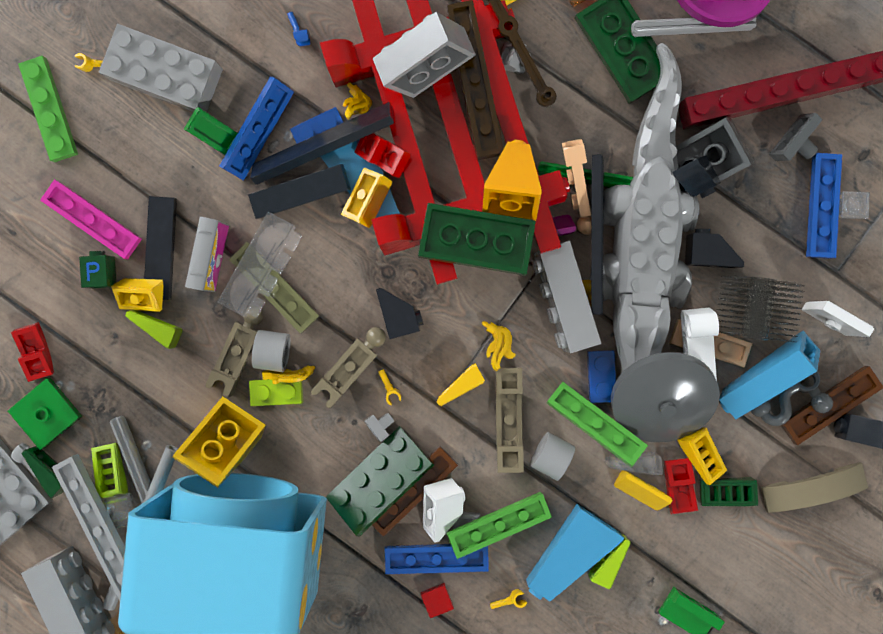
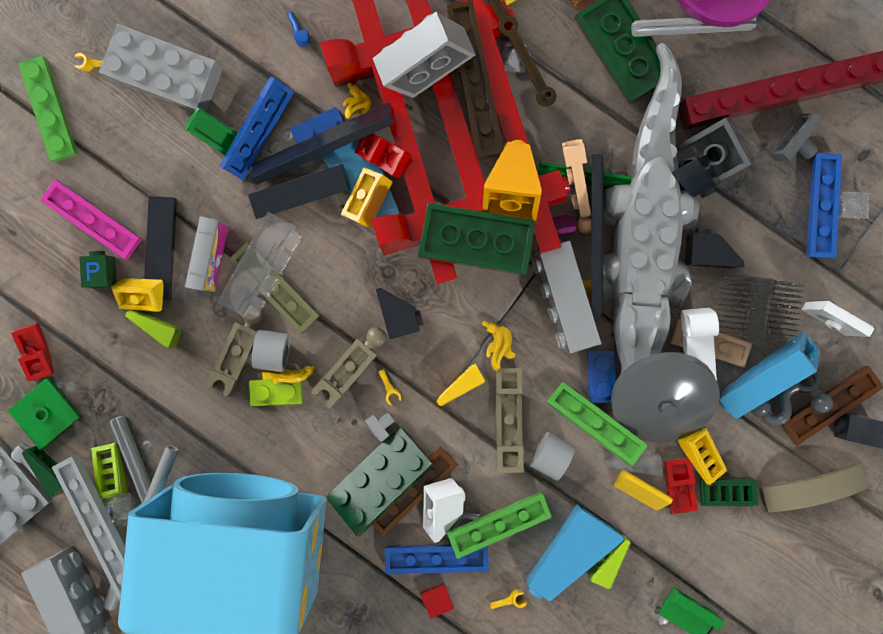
yellow slope [172,396,266,488] -> none

